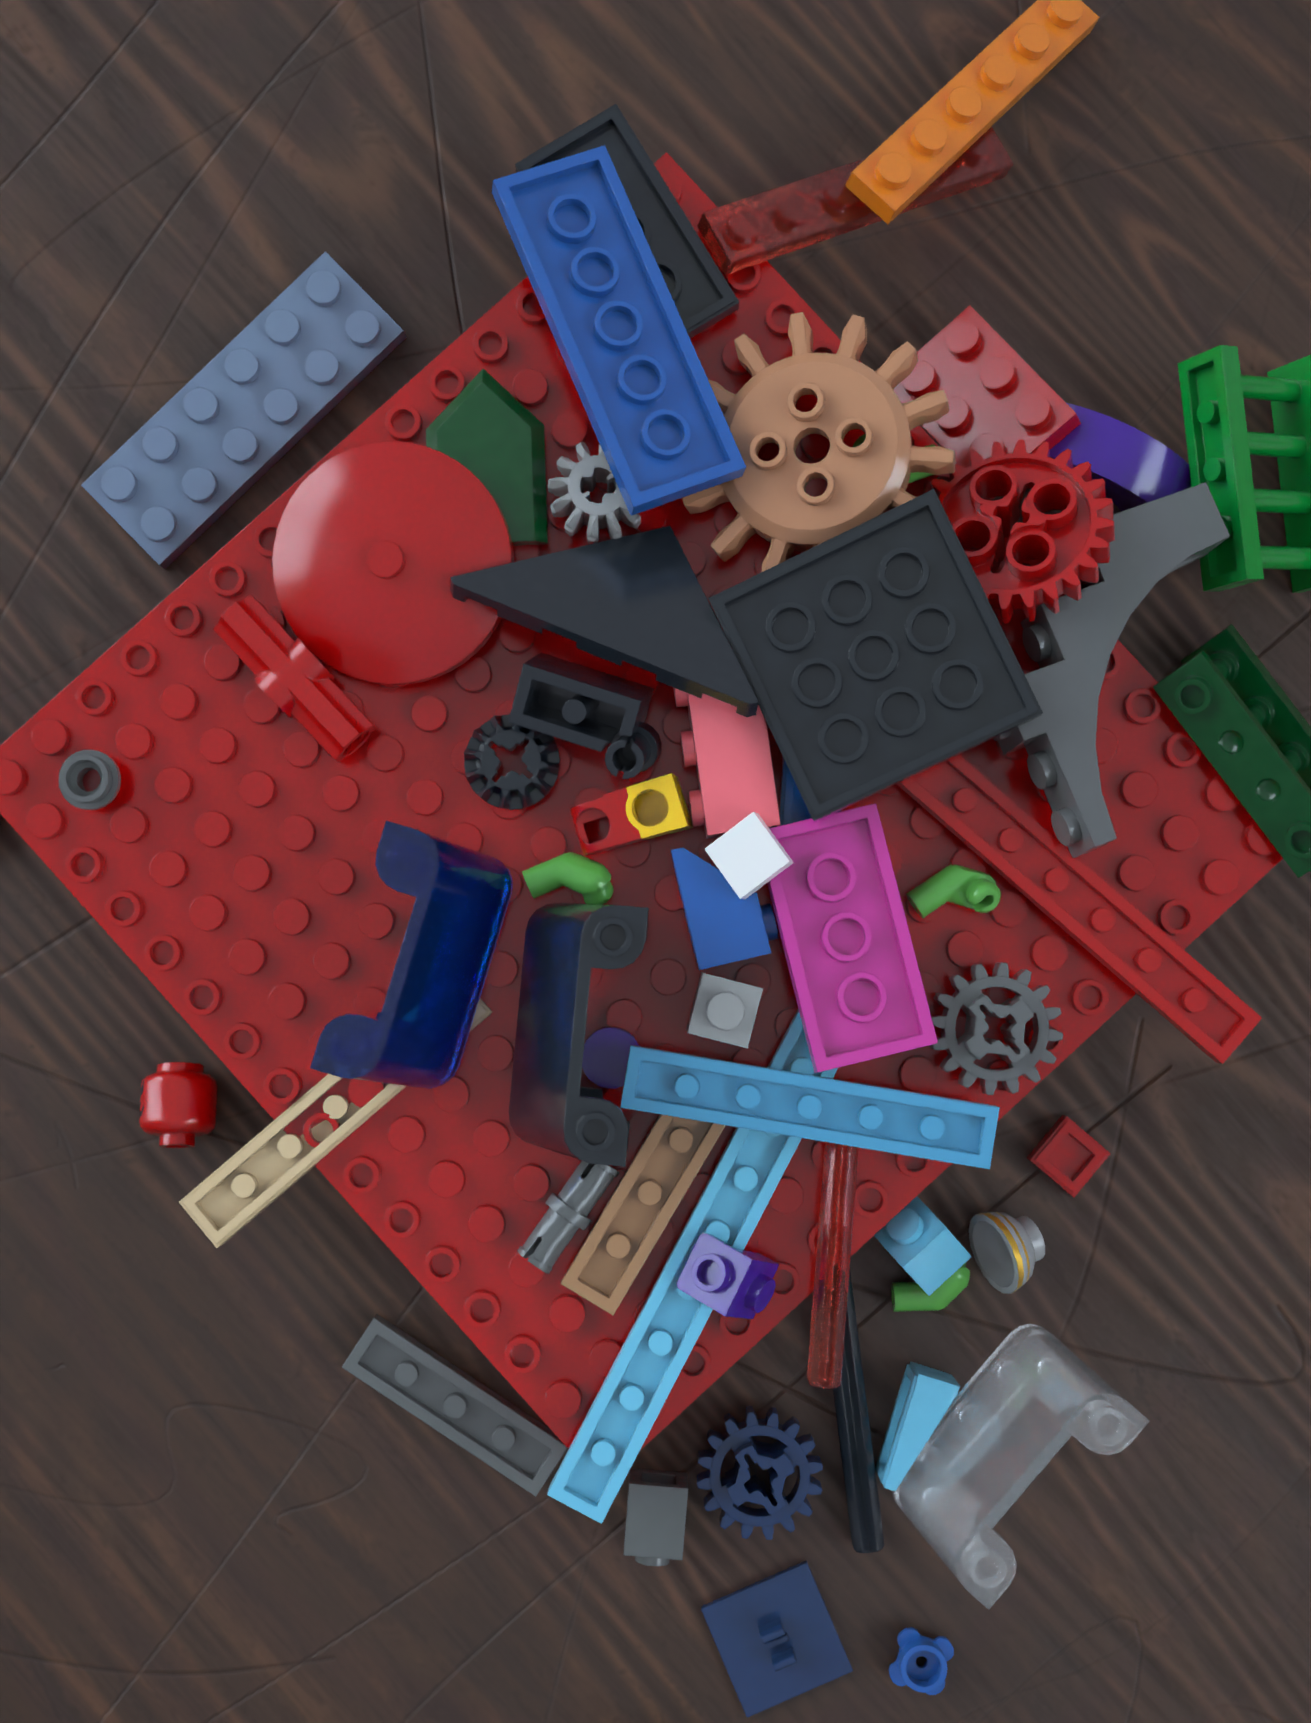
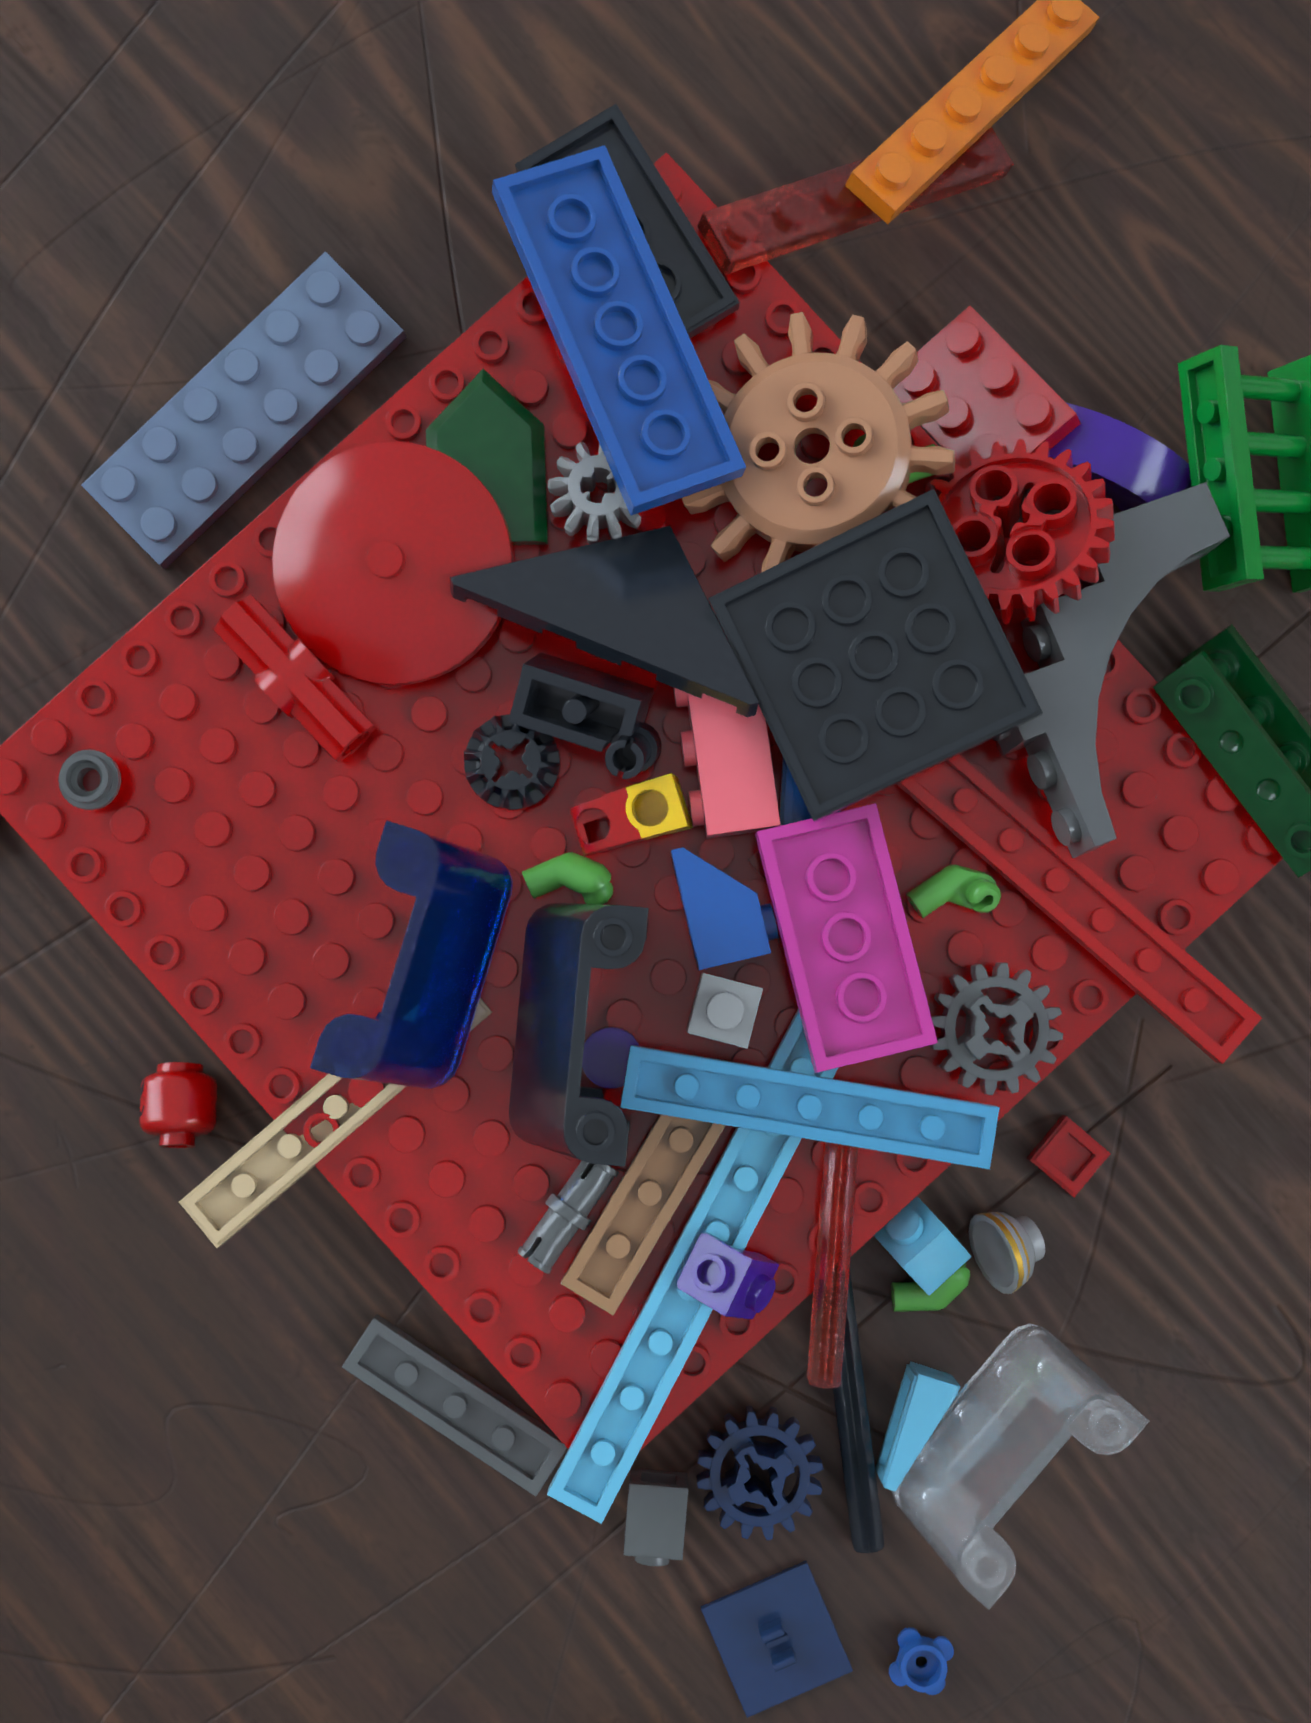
white tile [705,812,794,900] -> none

